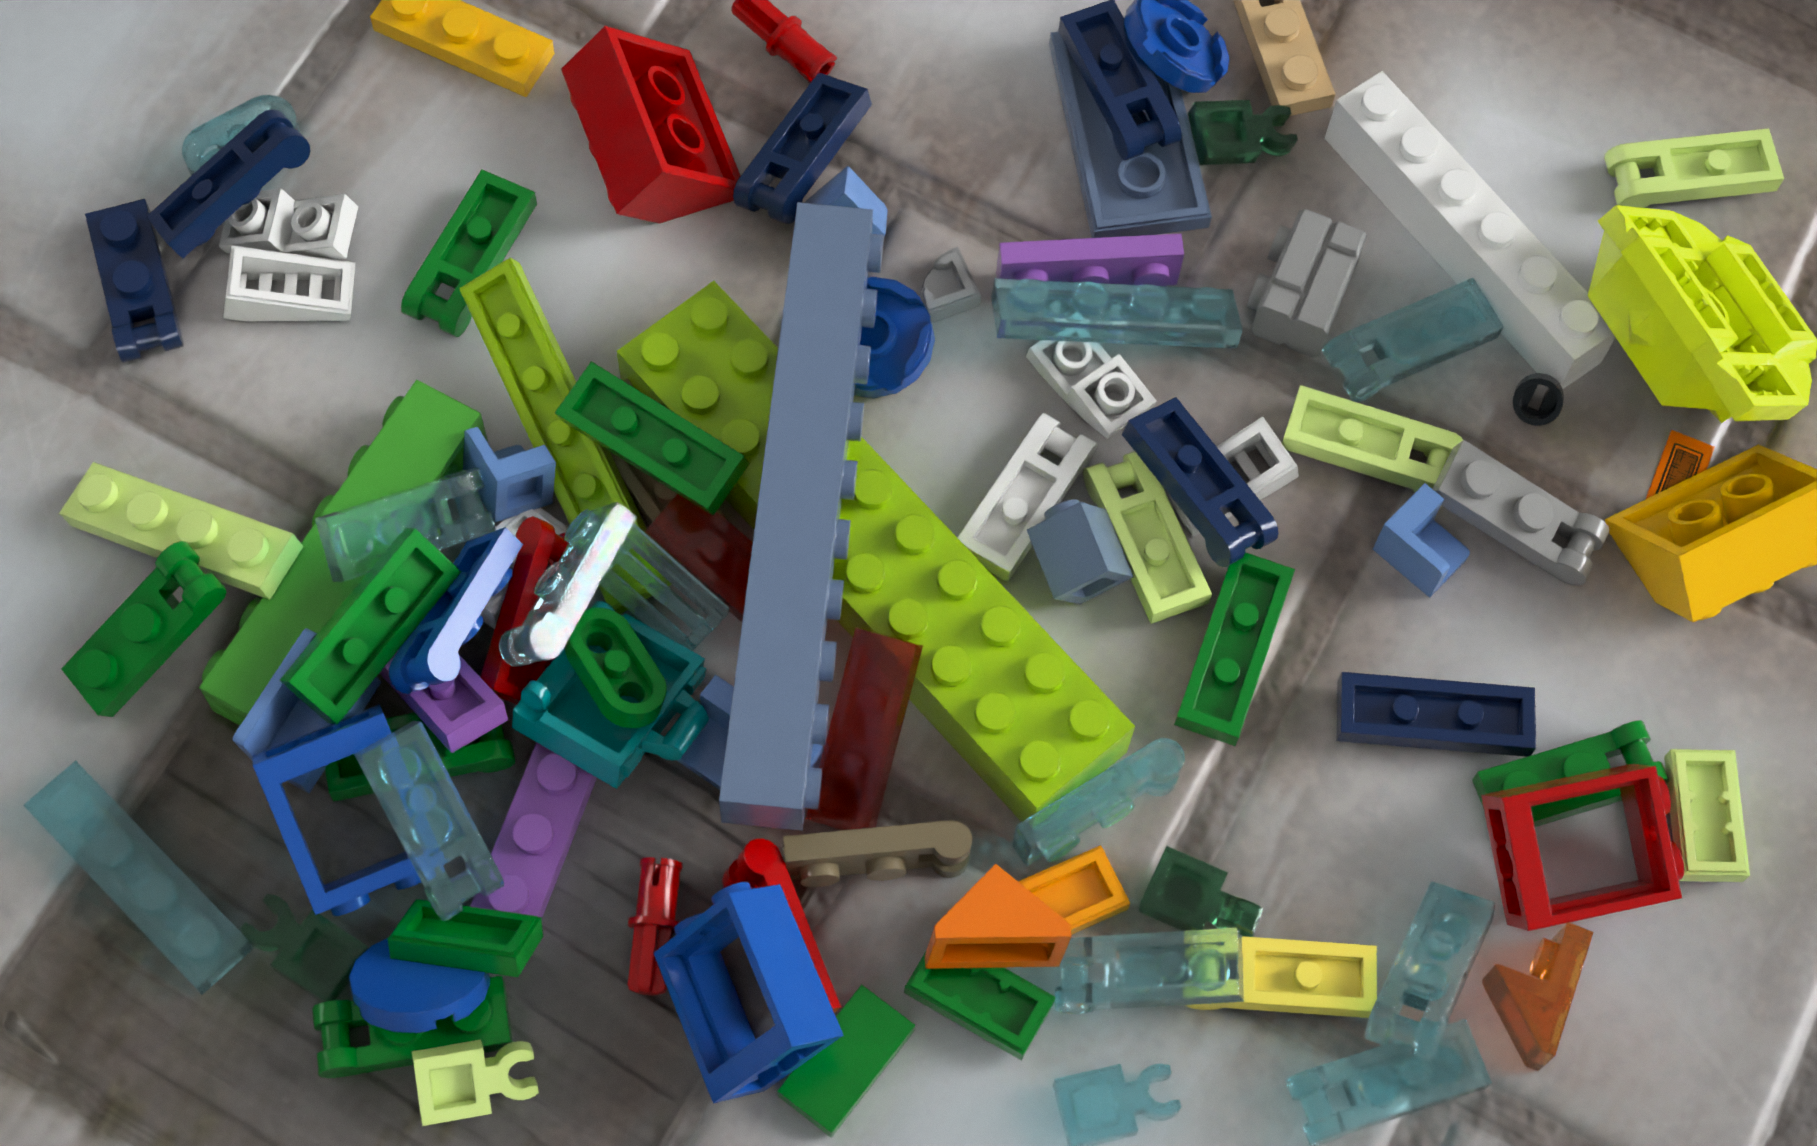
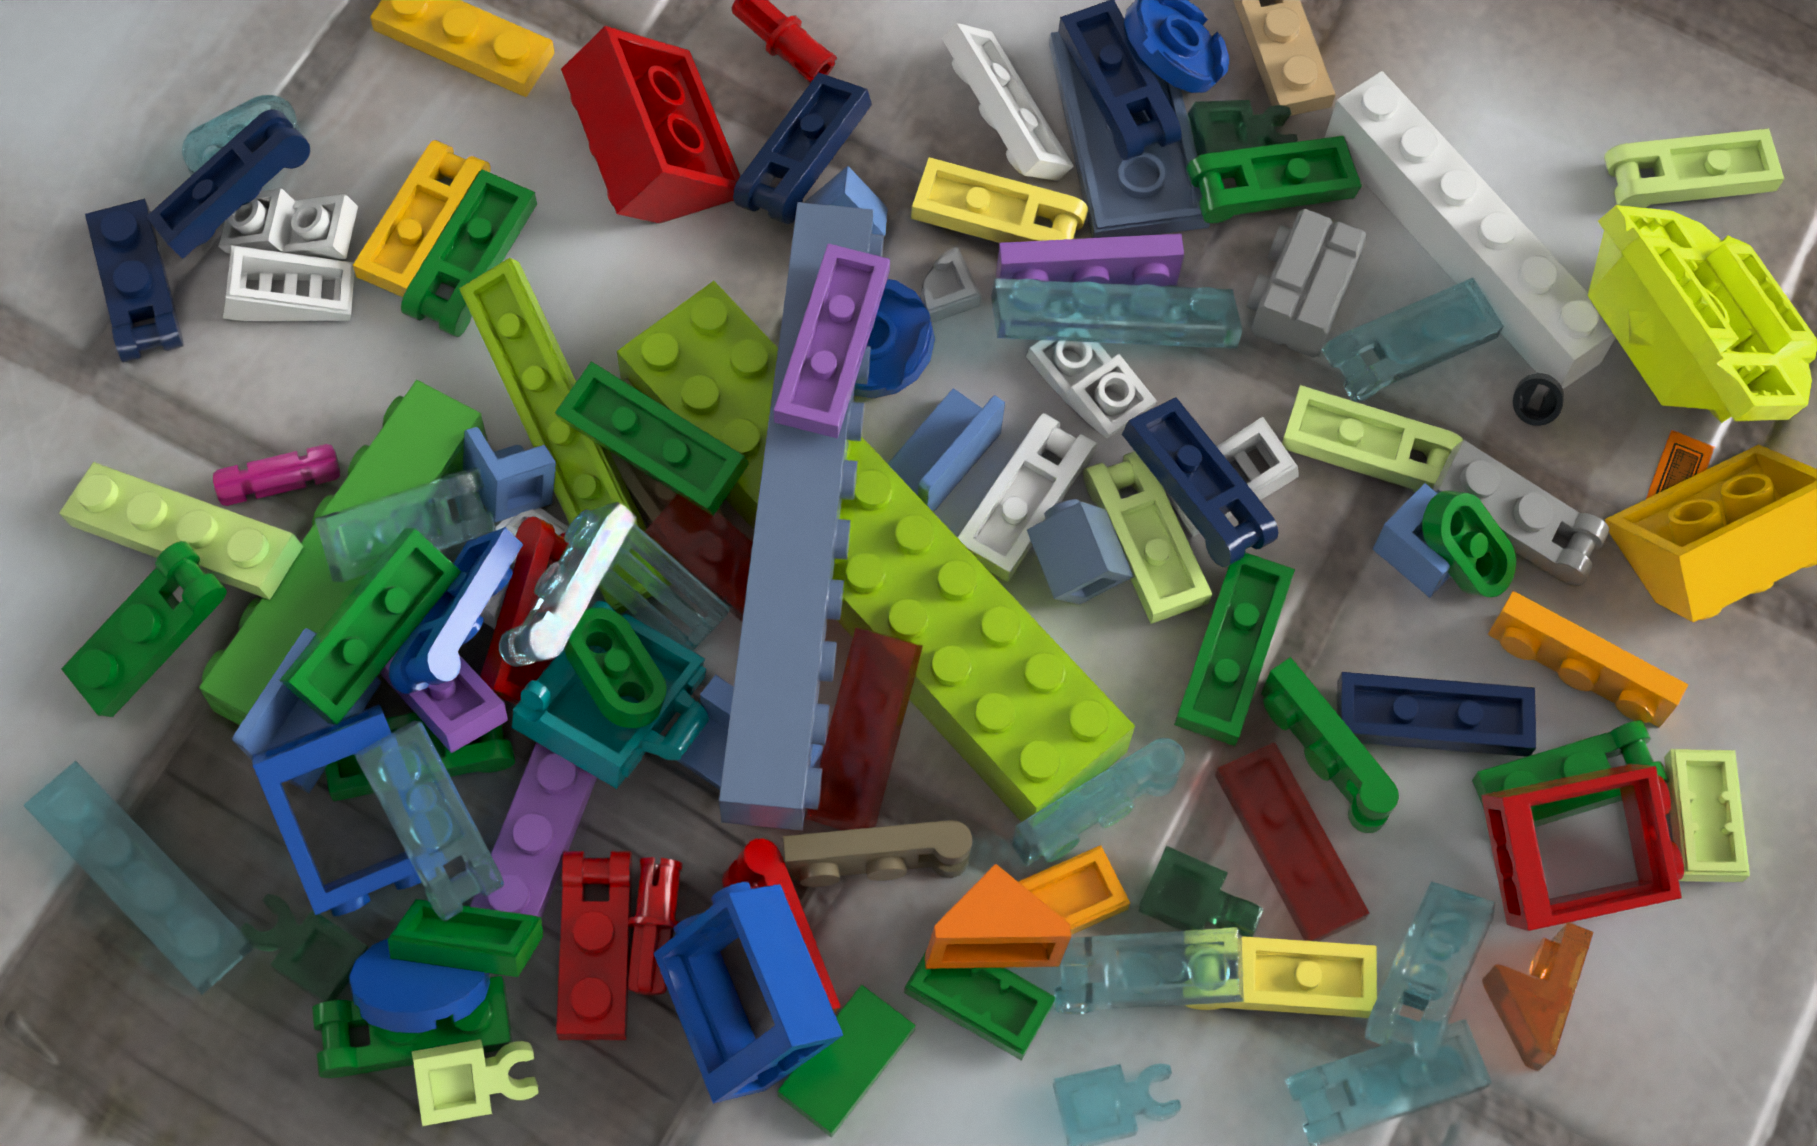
none -> dark pink axle [213,444,340,506]
none -> yellow plate [353,140,491,297]
none -> red plate [556,851,632,1040]
none -> medium lavender plate [774,244,890,439]
none -> medium blue panel [888,388,1005,513]
none -> light yellow plate [911,157,1088,243]
none -> white plate [942,23,1074,181]
none -> green plate [1186,136,1362,224]
none -> clear red tile [1215,742,1370,942]
none -> green plate [1261,657,1399,833]
none -> green plate [1422,490,1516,598]
none -> light orange plate [1487,591,1688,728]

